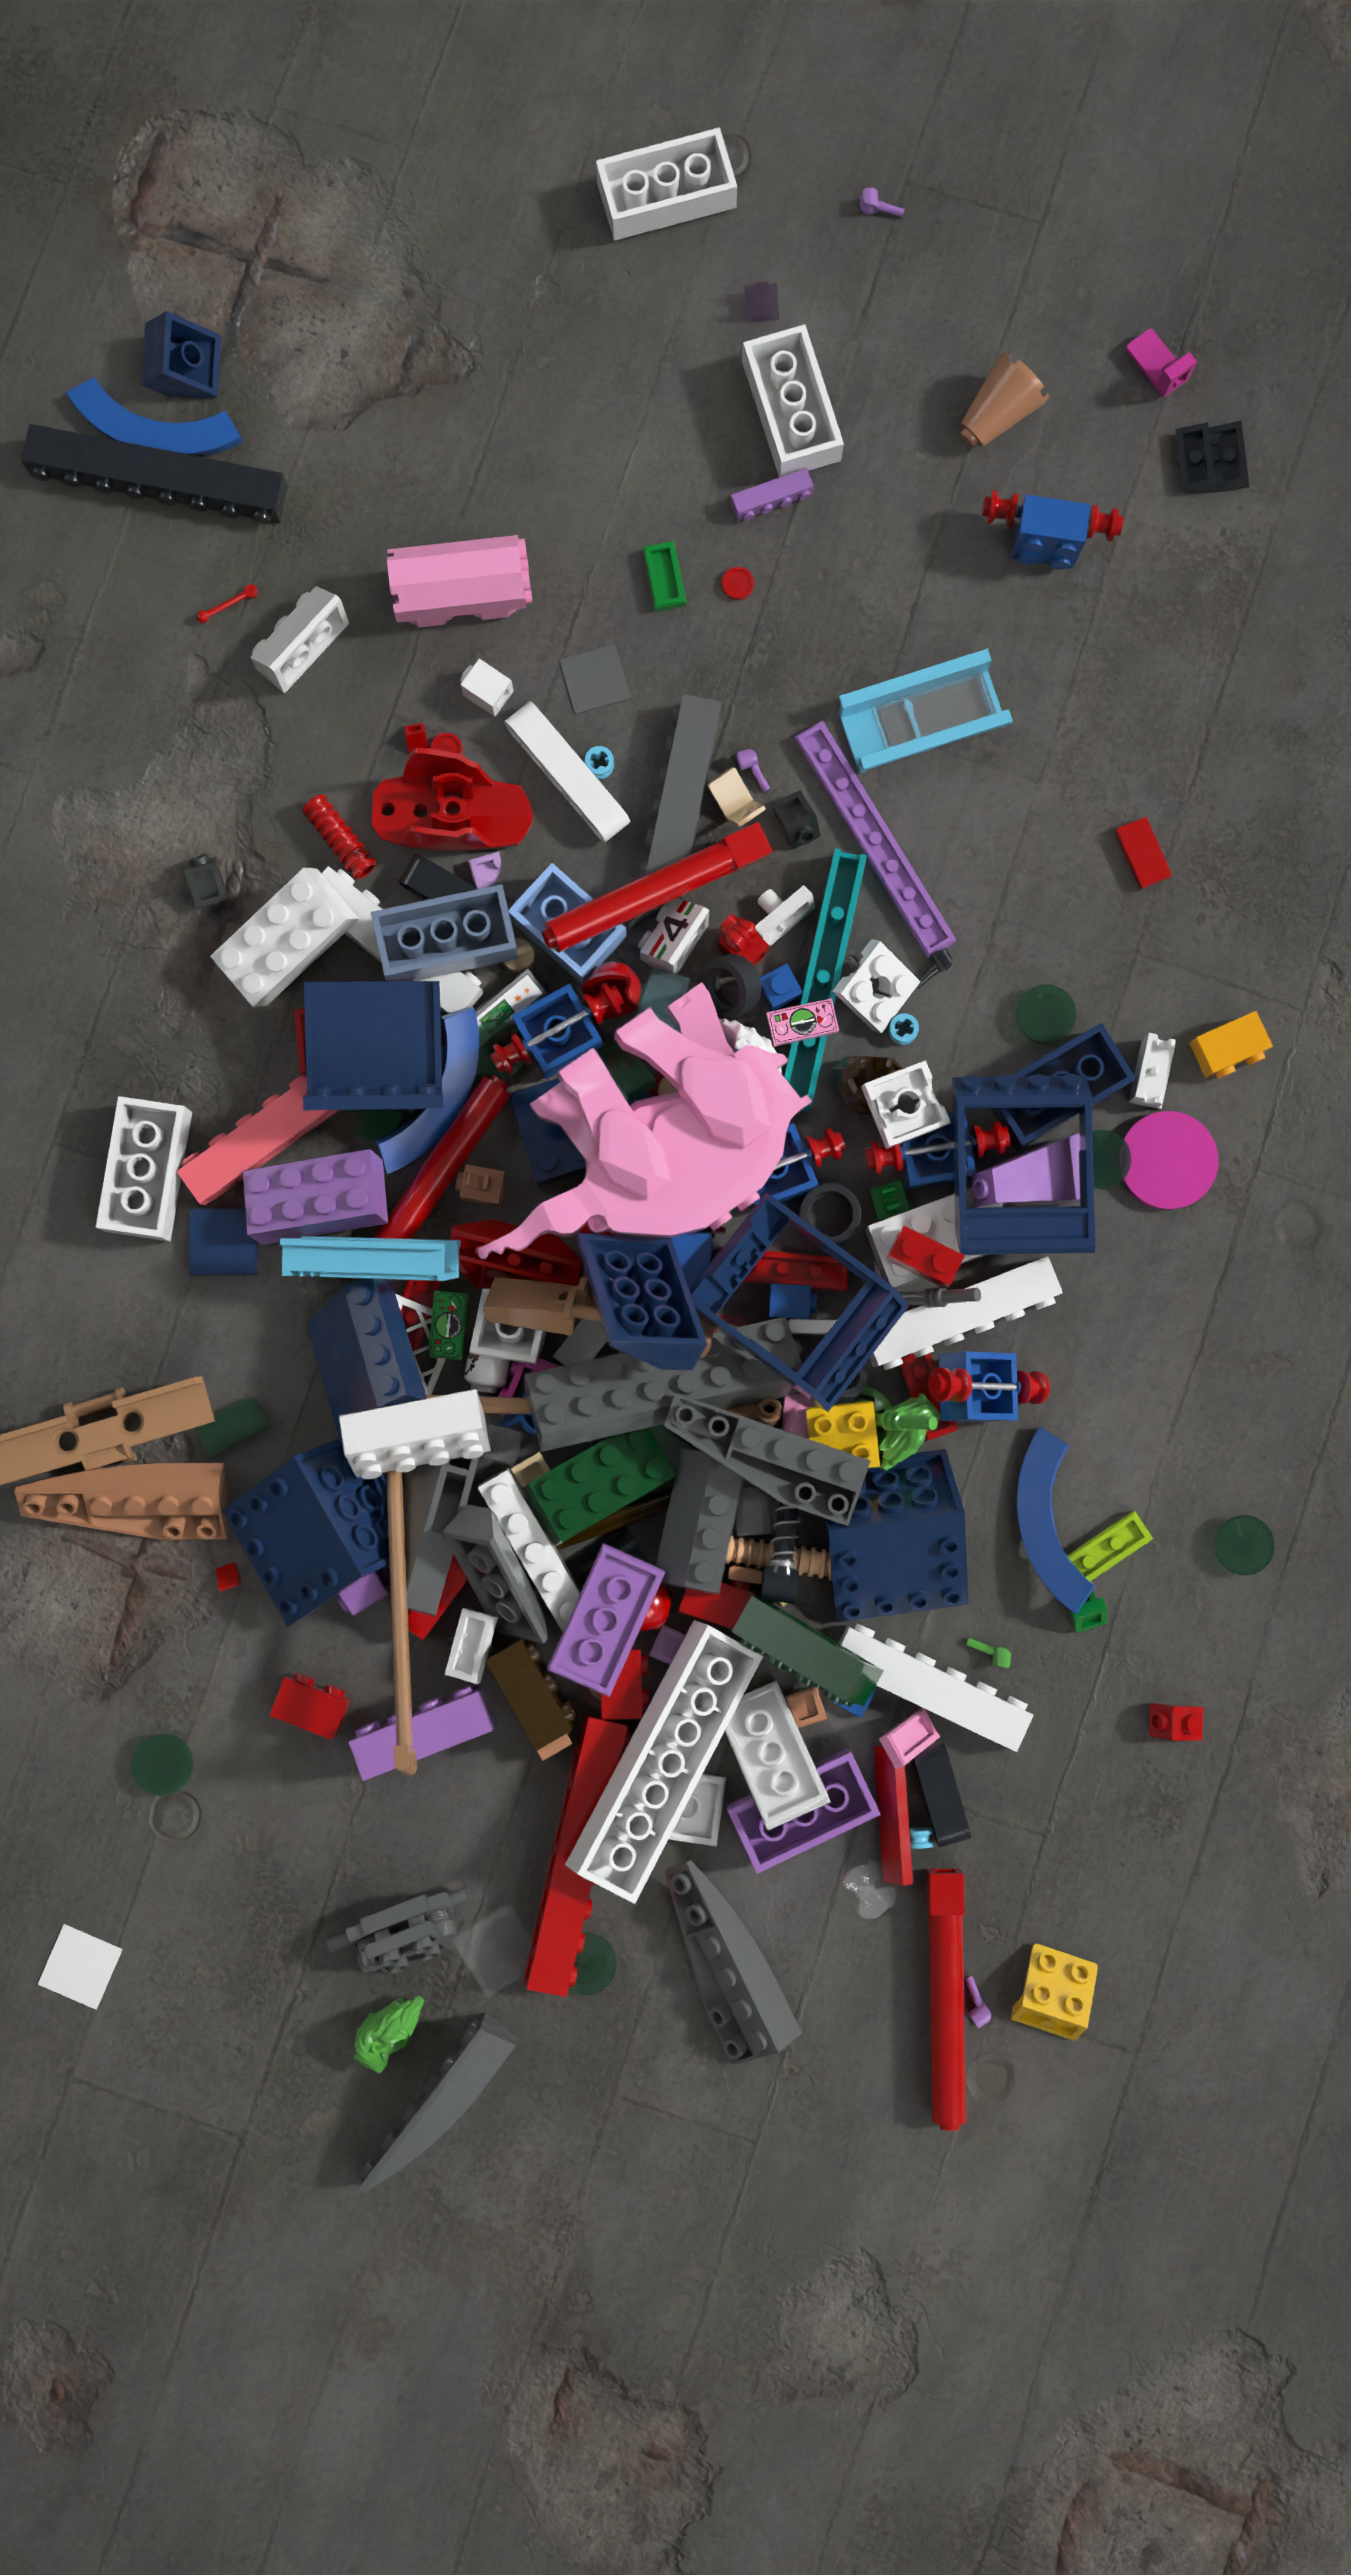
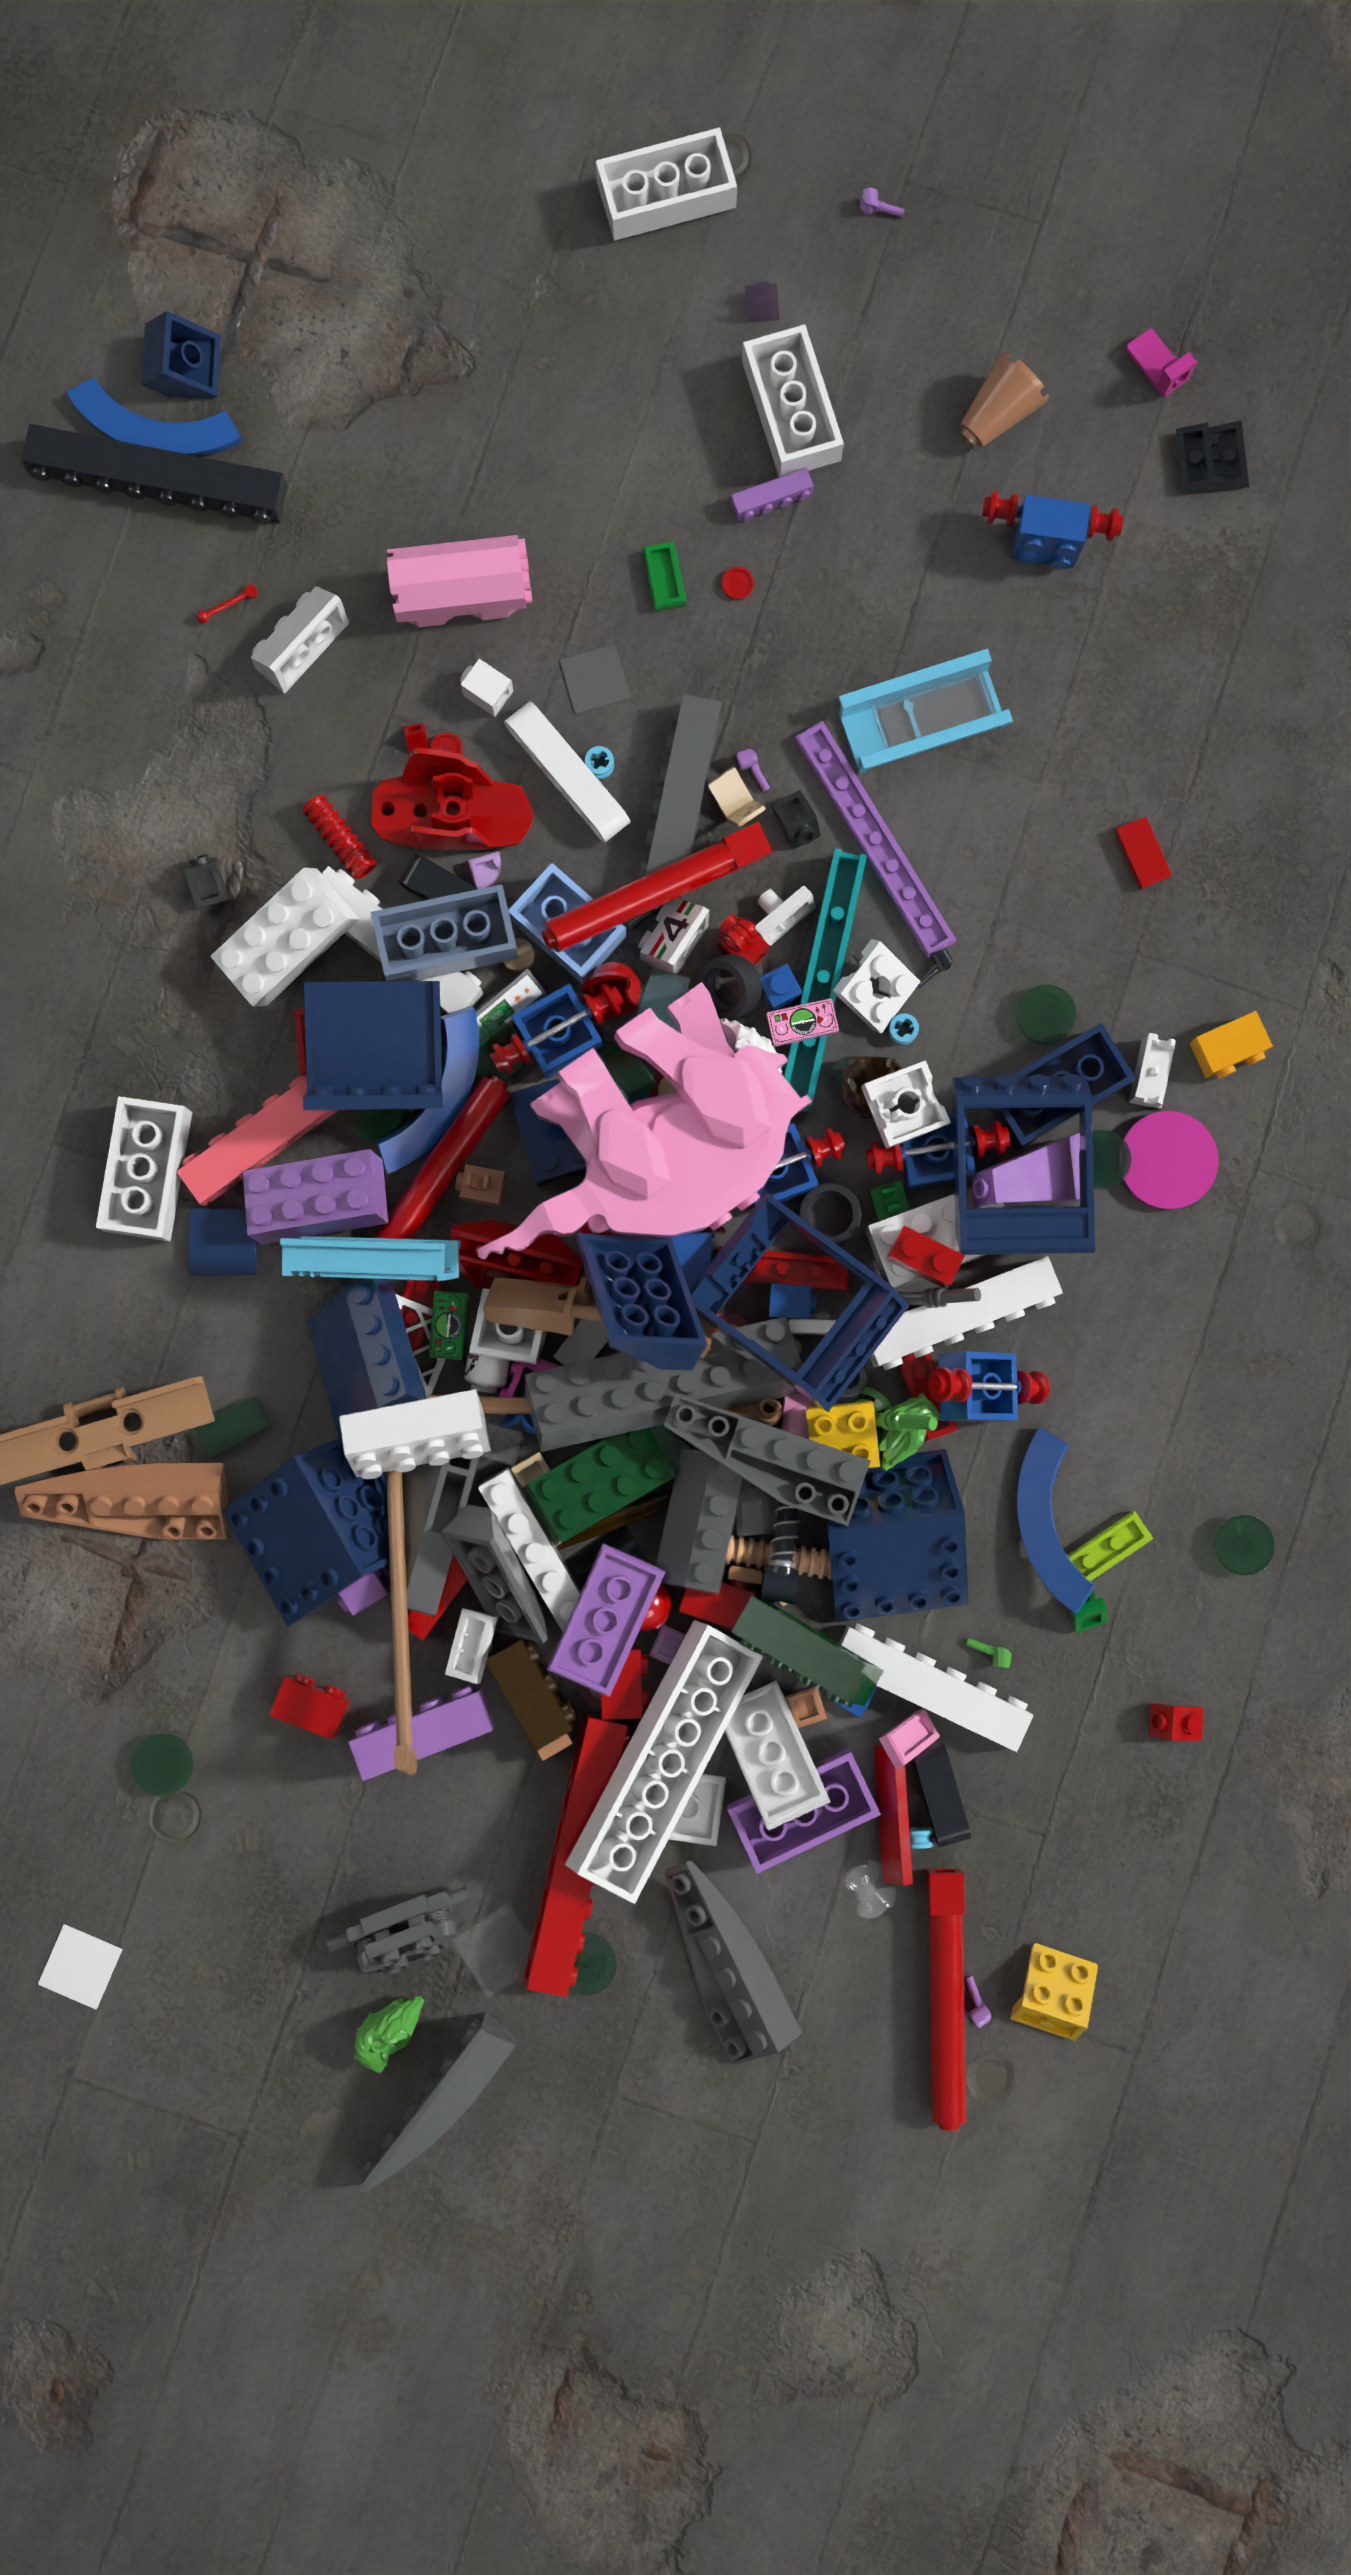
red piece [216,1562,243,1592] -> none

